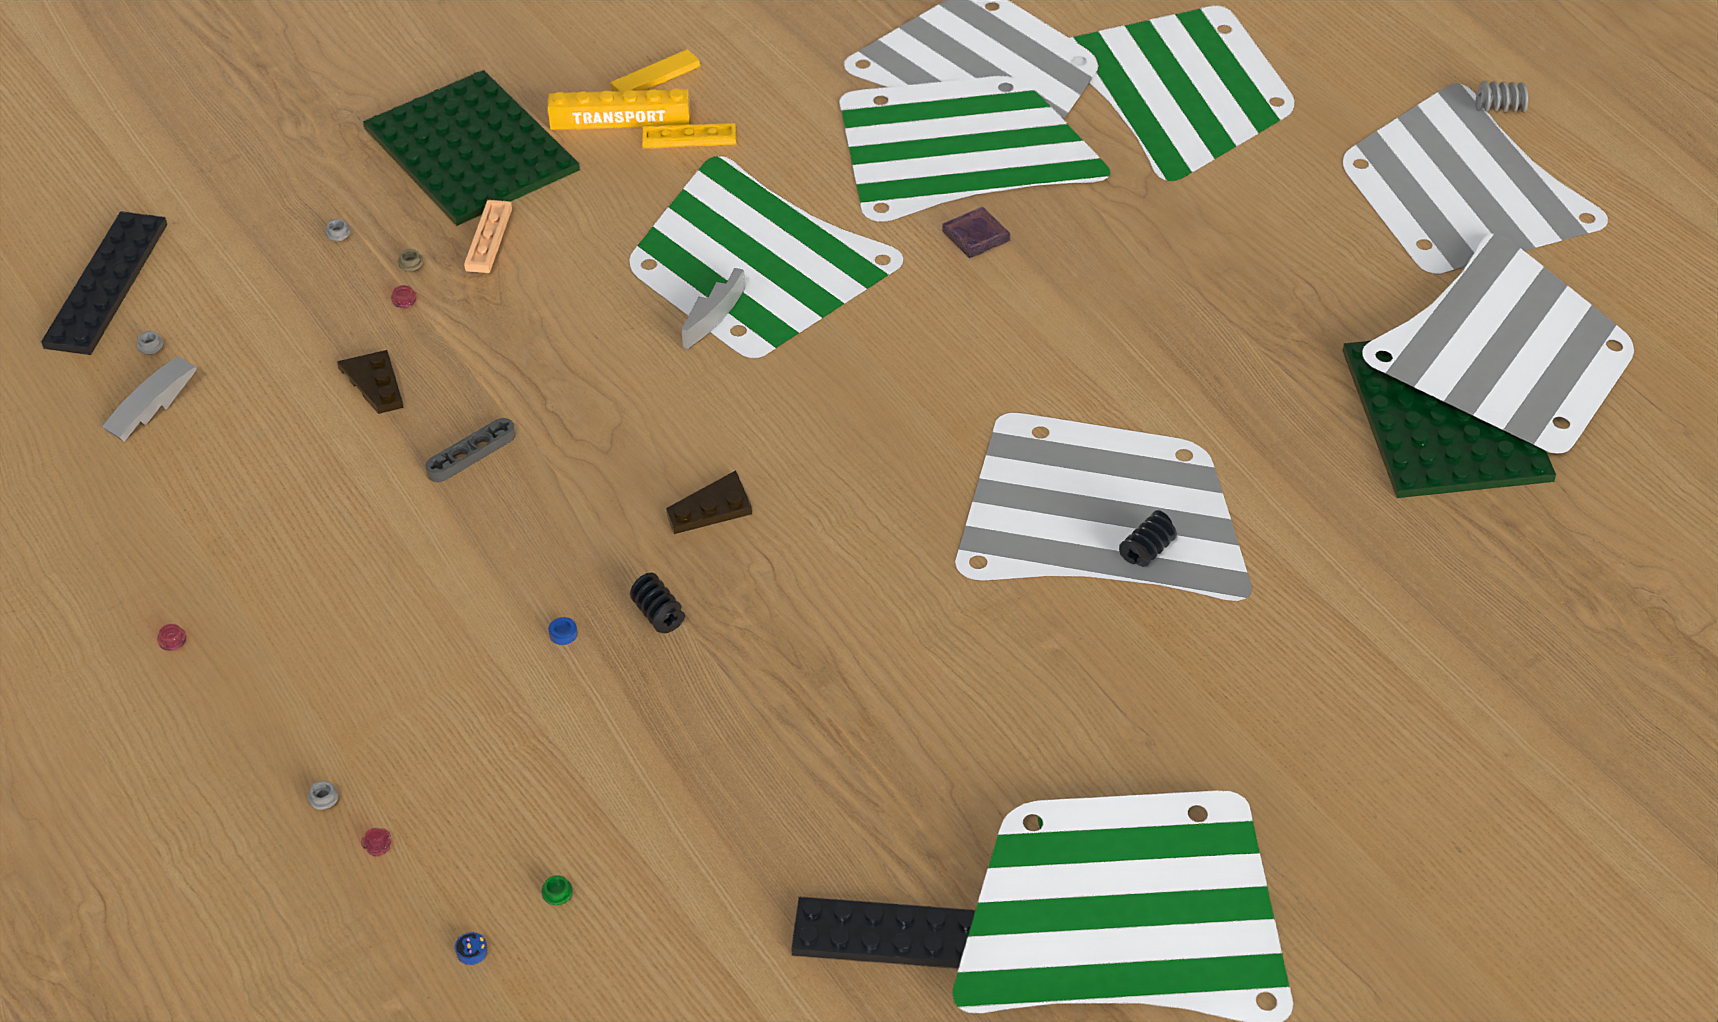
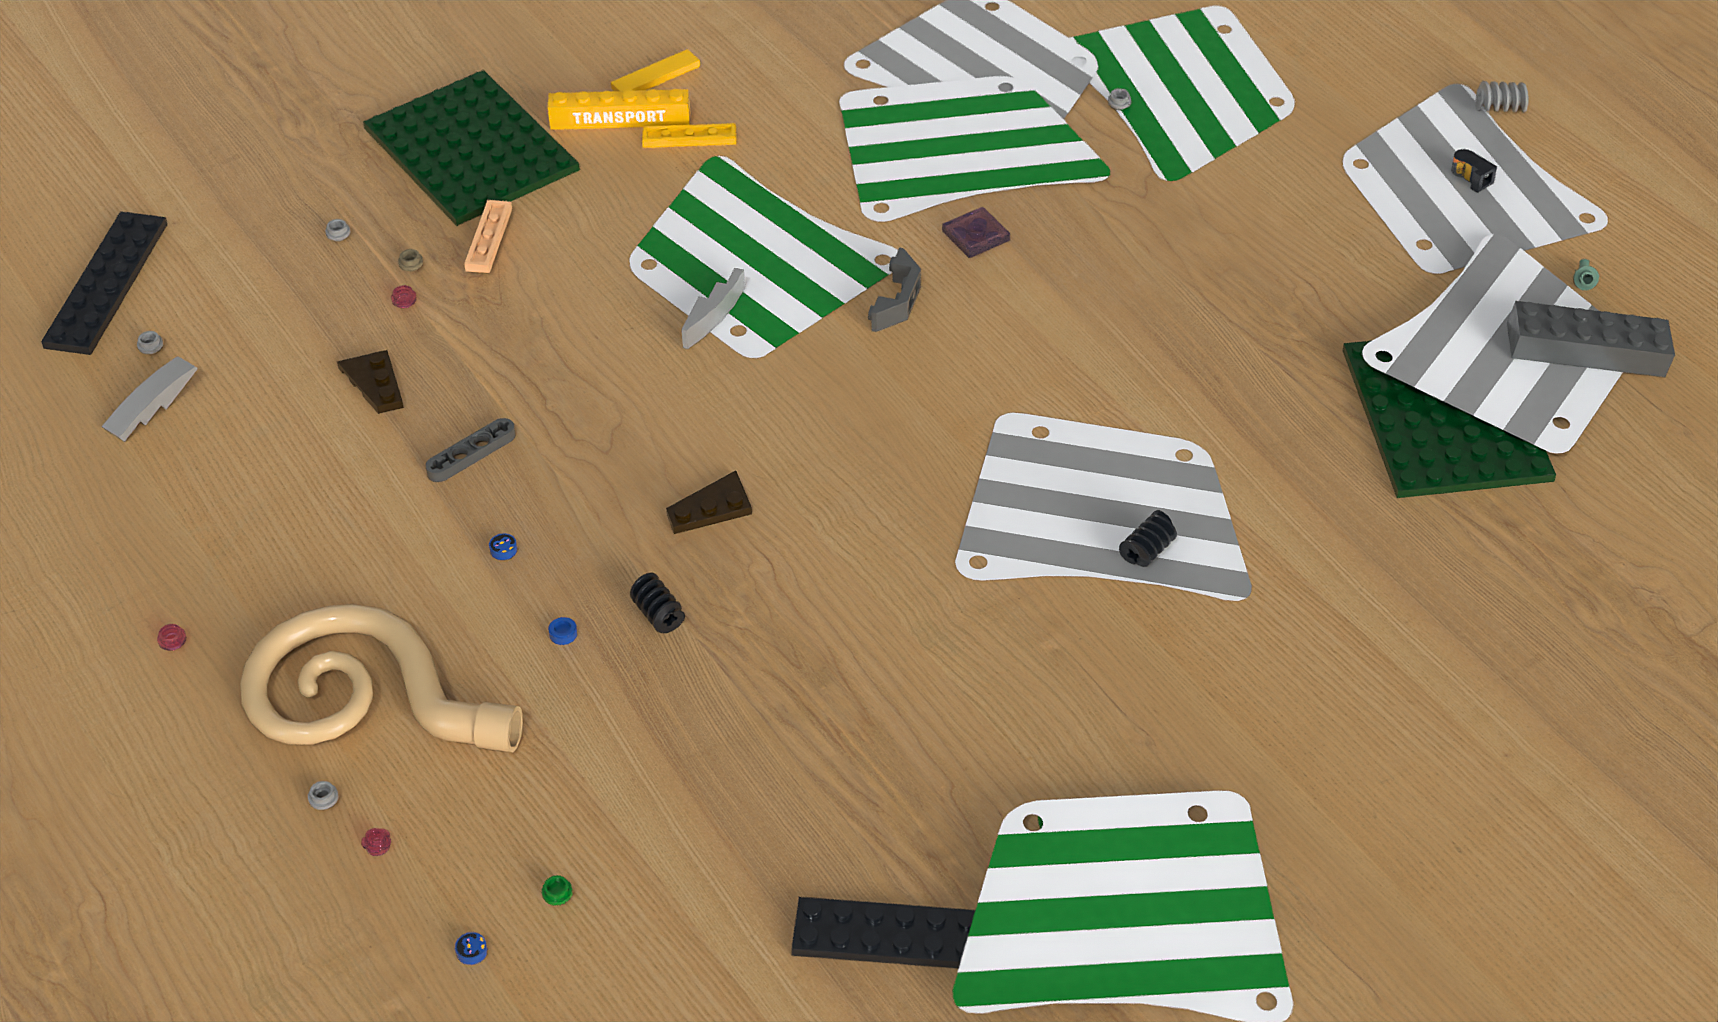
none -> tan animal [240,604,523,752]
none -> blue tile [489,533,517,560]
none -> dark grey slope [868,248,921,332]
none -> light grey plate [1108,89,1131,110]
none -> black leg [1451,149,1497,193]
none -> dark grey brick [1507,301,1675,377]
none -> sand green plate [1573,259,1599,290]

